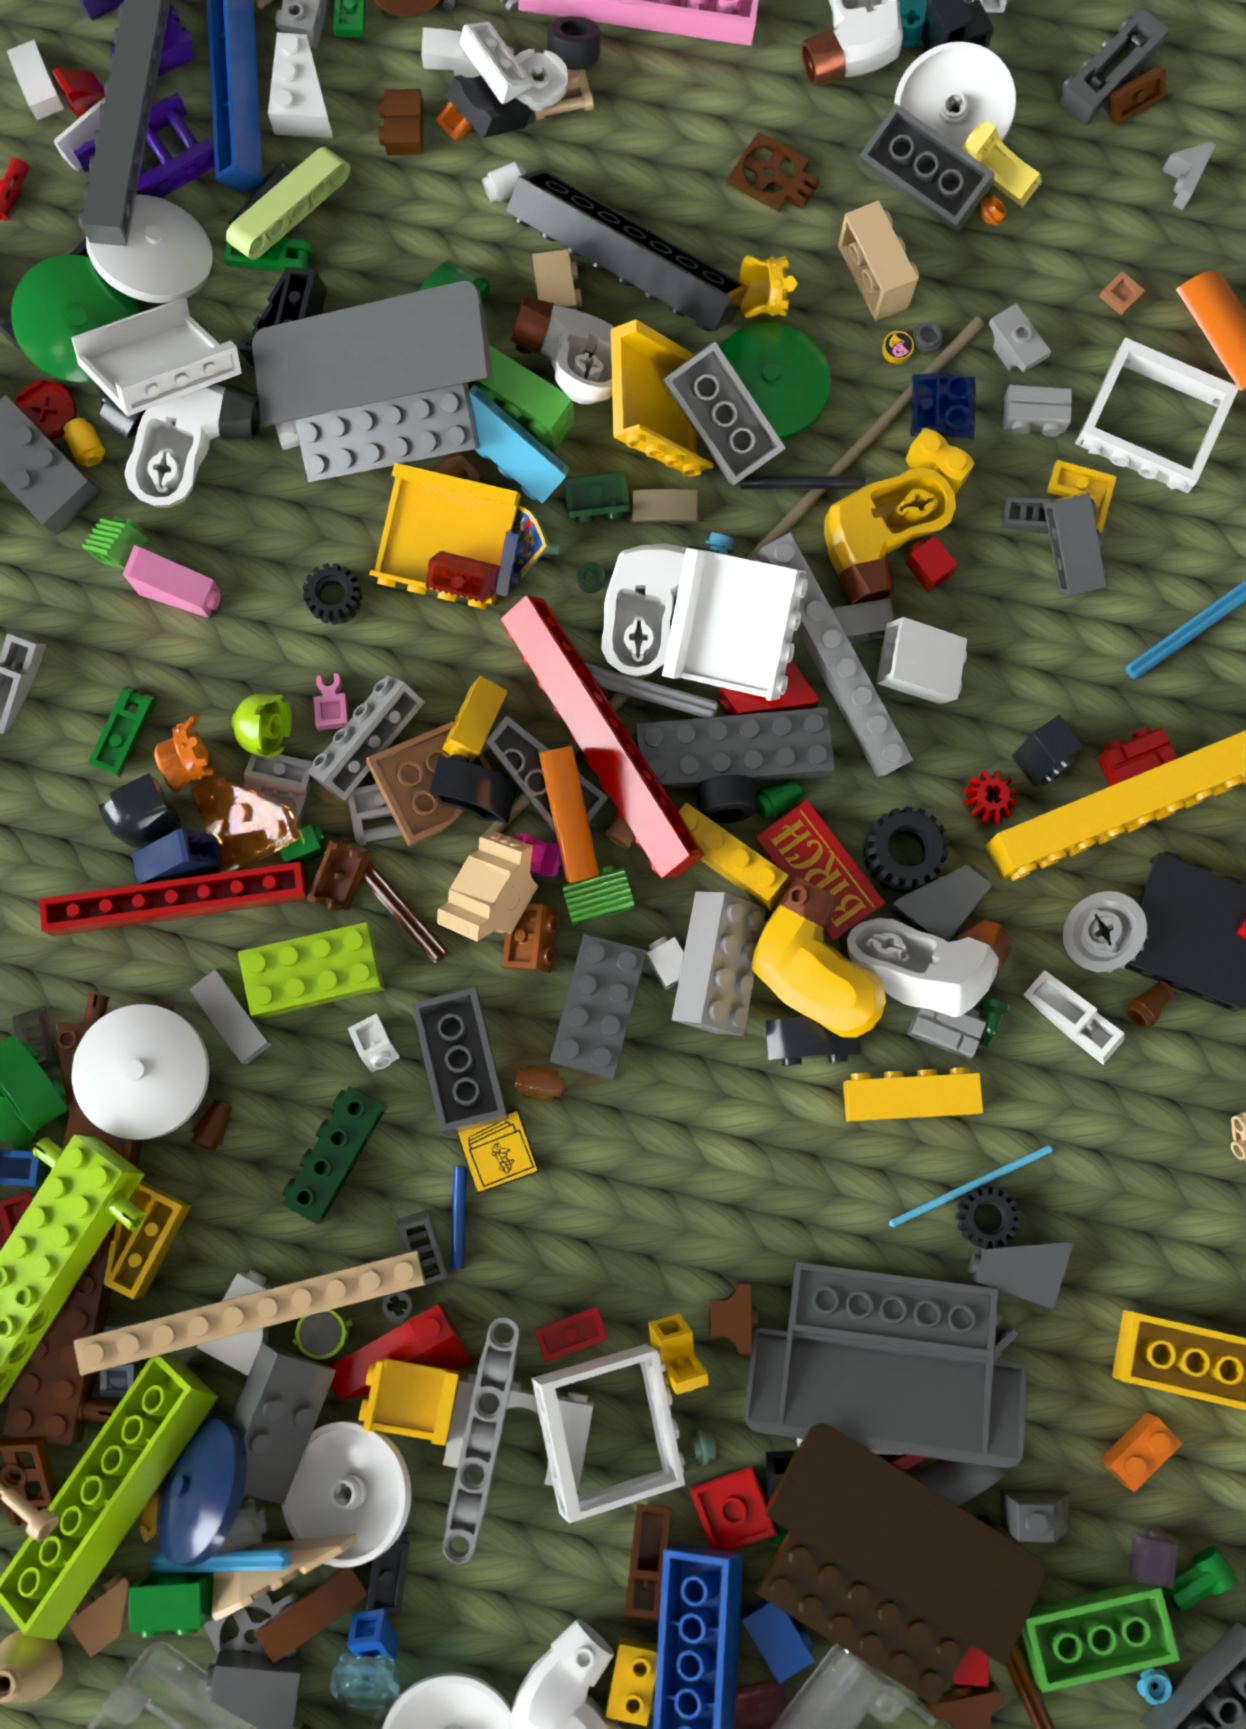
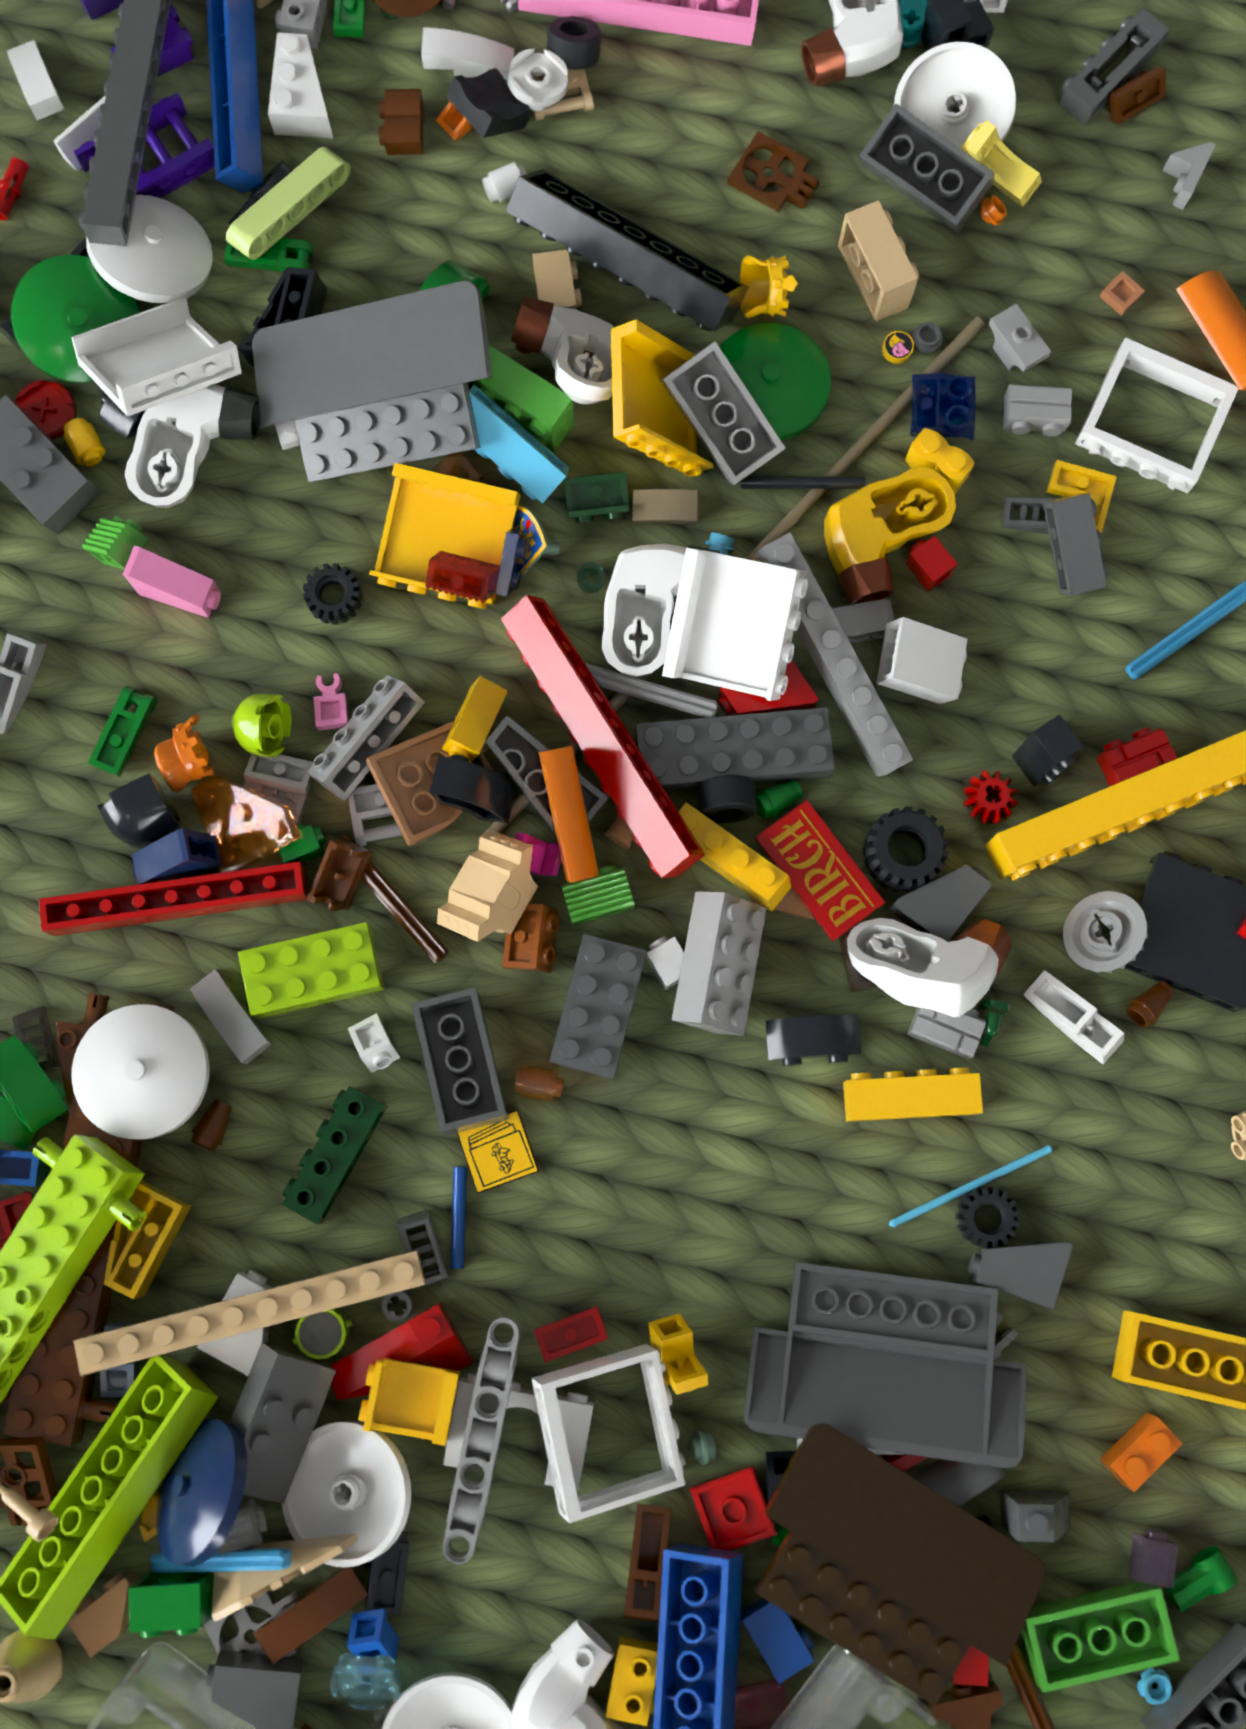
red slope [52,68,105,119] -> none
white slope [460,22,533,104] -> none
reddish brown brick [709,1282,758,1354] -> none
yellow piece [751,876,886,1037] -> none

